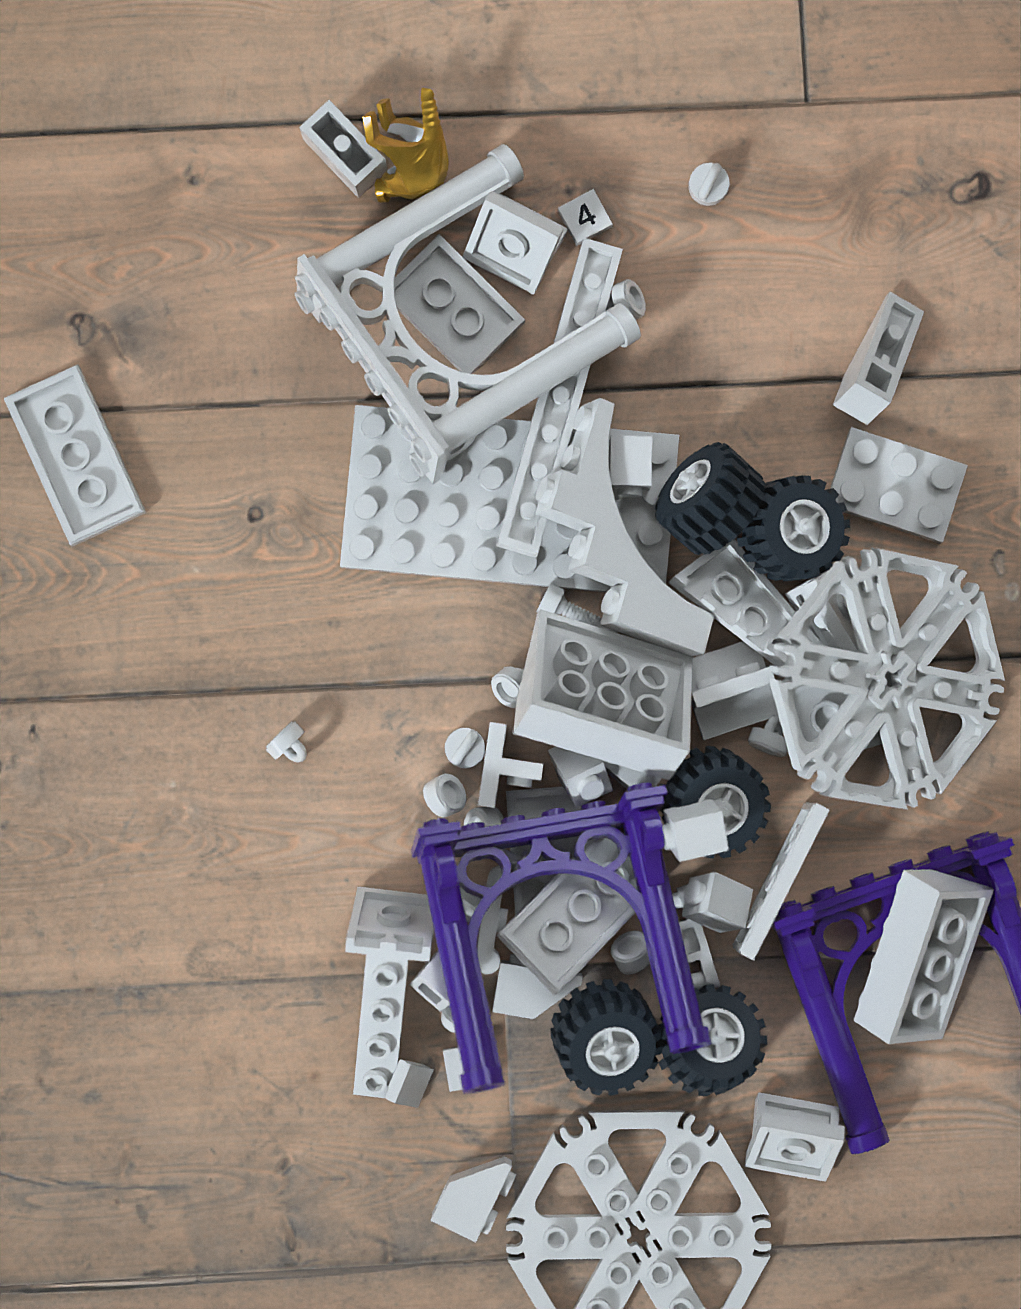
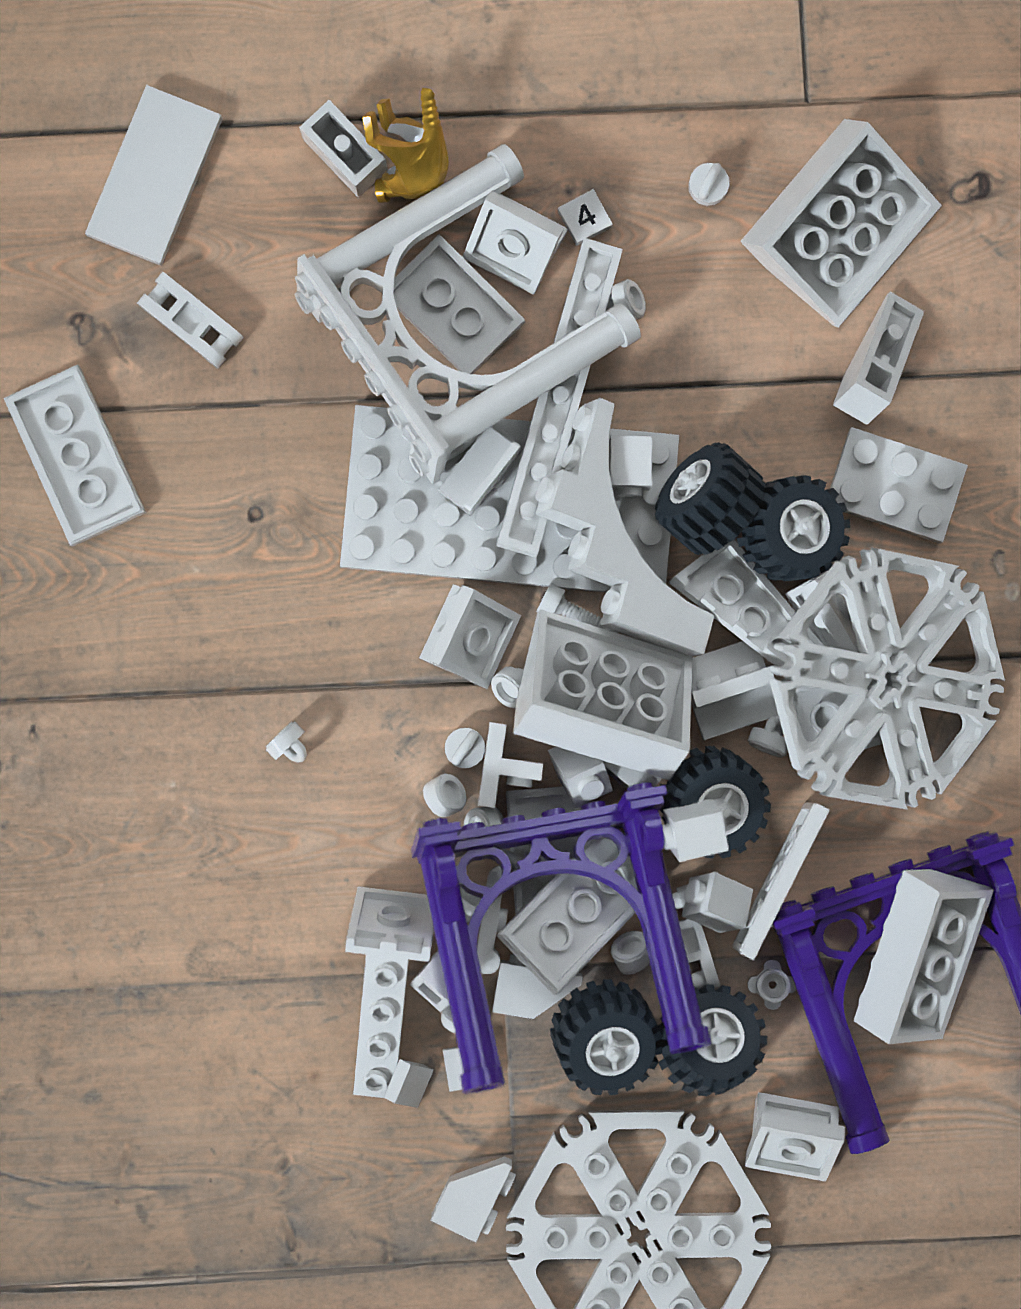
none -> white tile [85,85,223,266]
none -> white plate [137,271,244,369]
none -> white bracket [419,584,521,689]
none -> white panel [438,427,521,516]
none -> white slope [740,119,942,328]
none -> white plate [748,960,796,1010]

